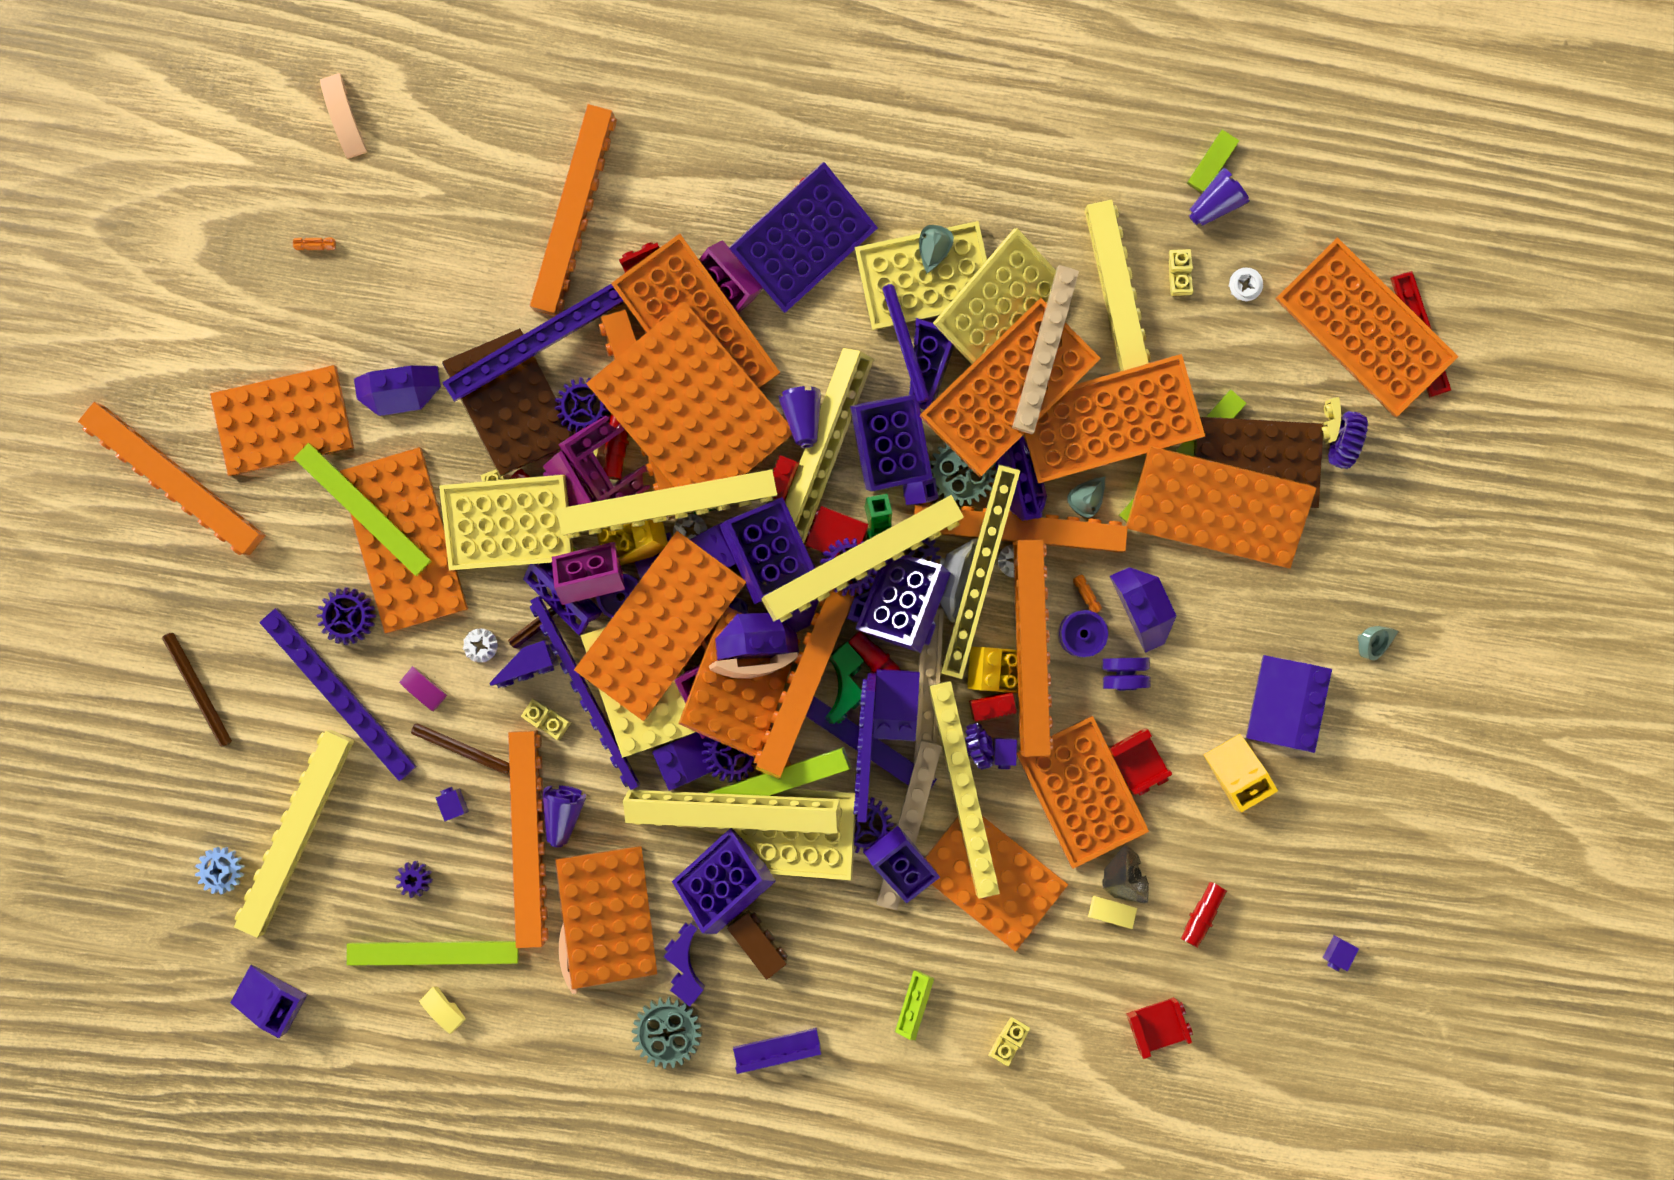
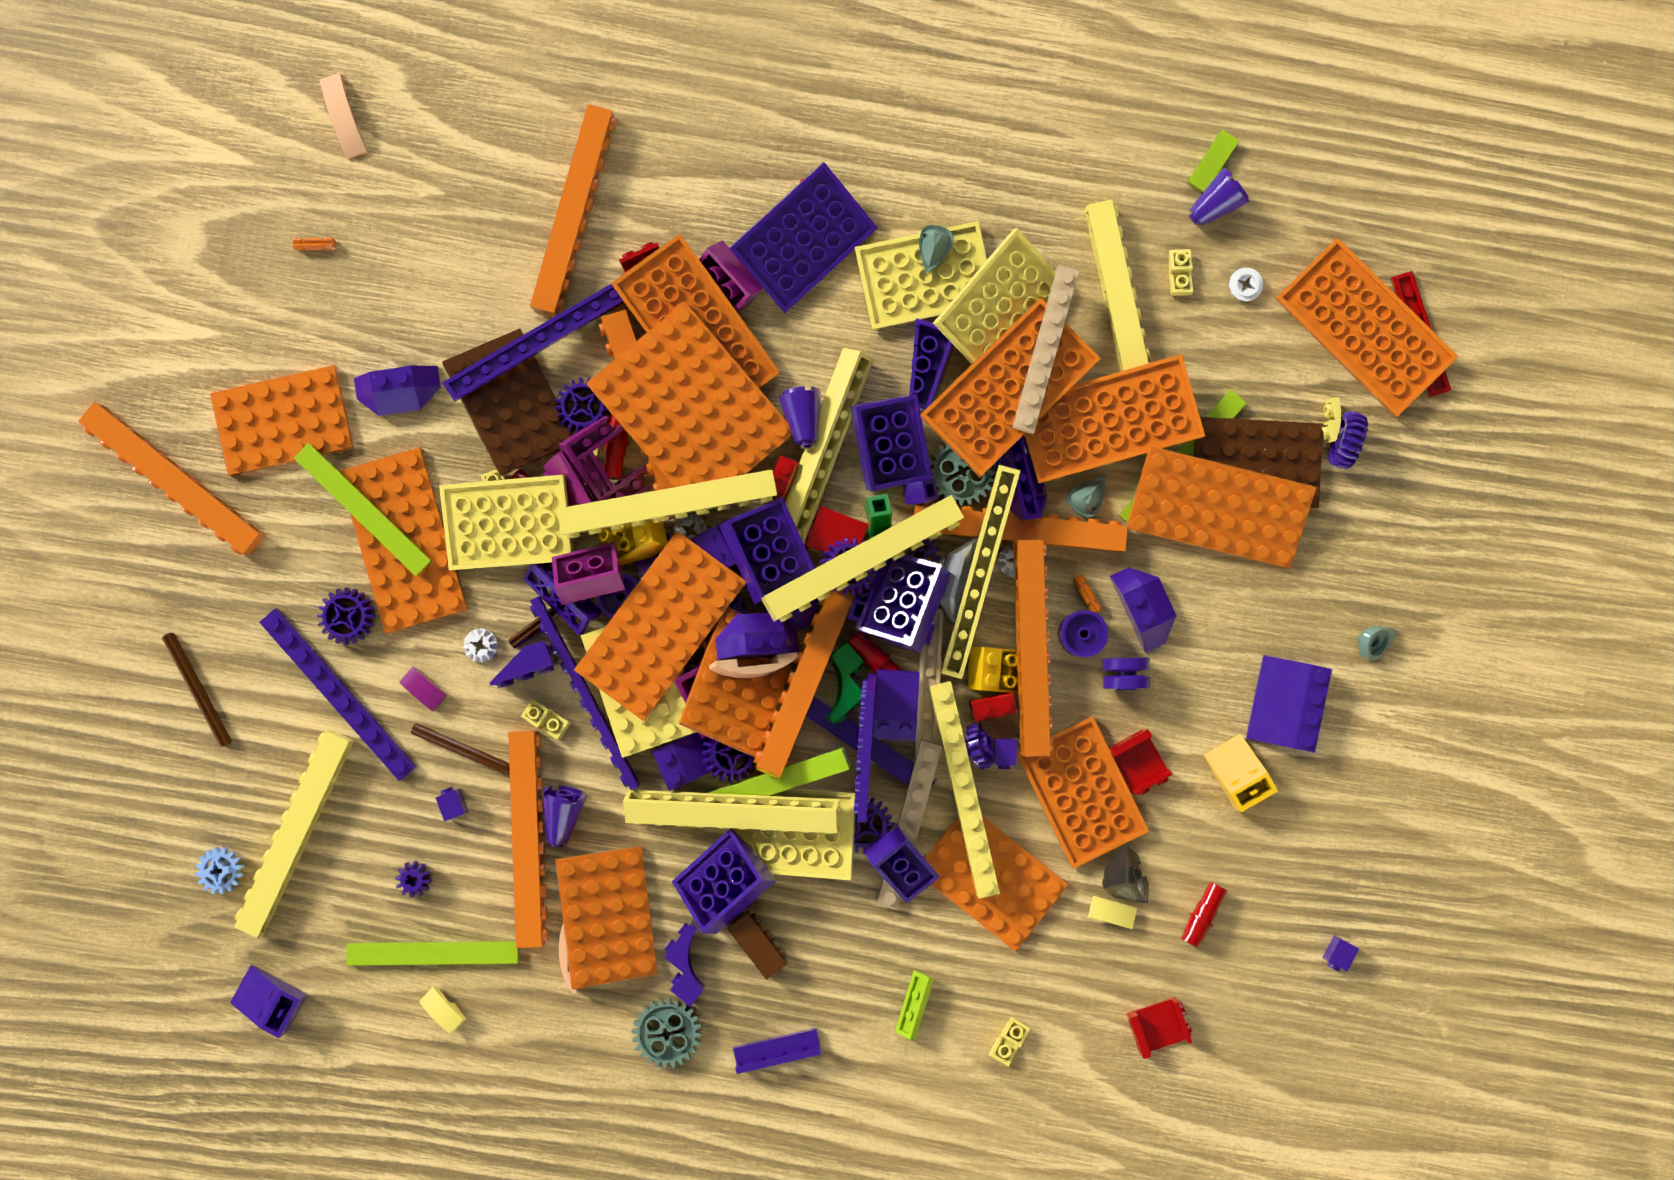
dark purple axle [882,284,929,403] -> none

